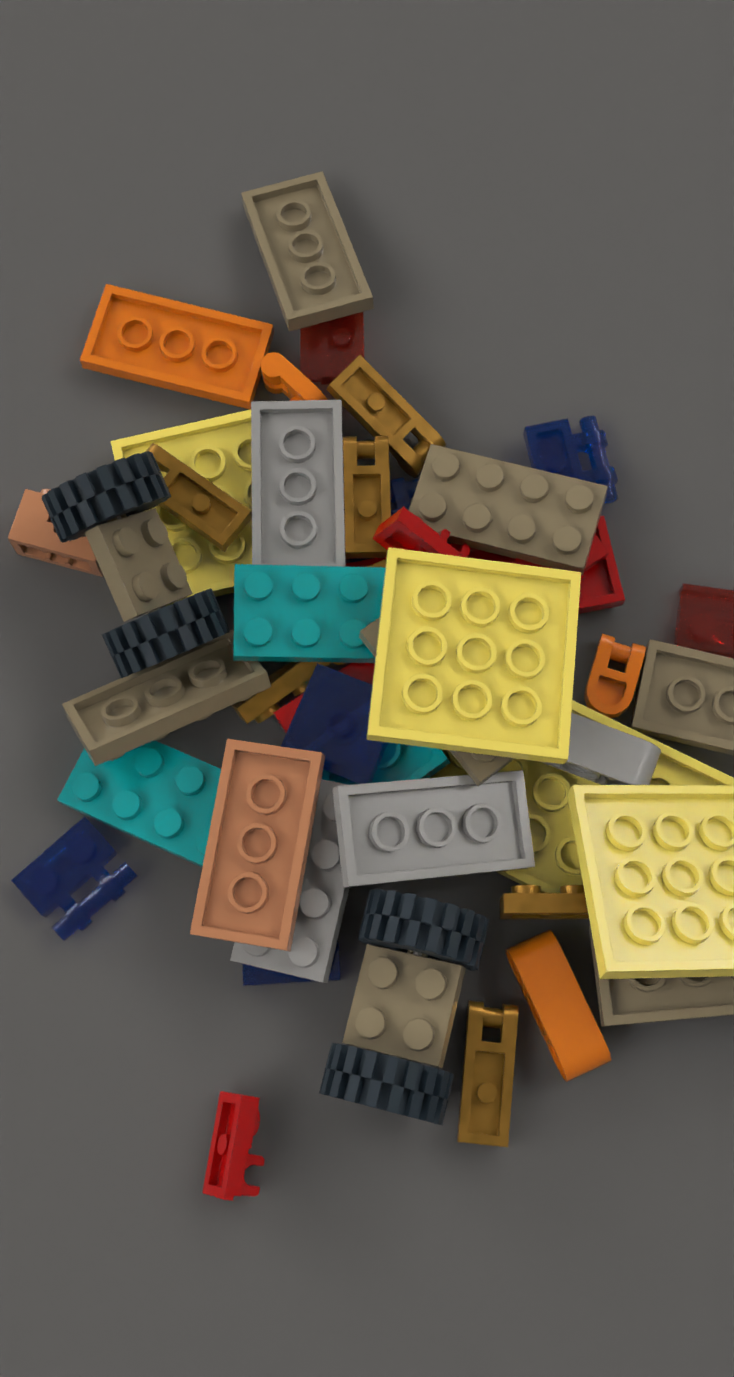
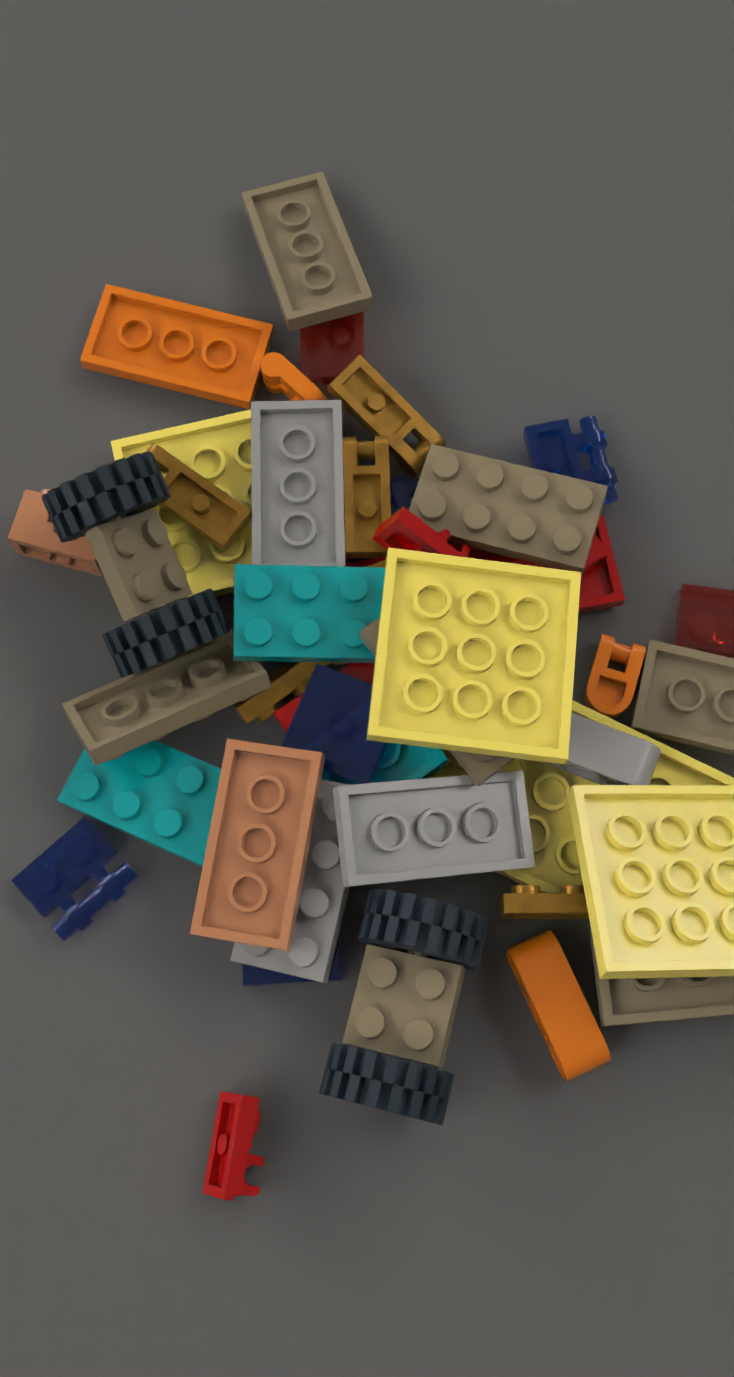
pearl gold plate [457,1000,518,1147] -> none

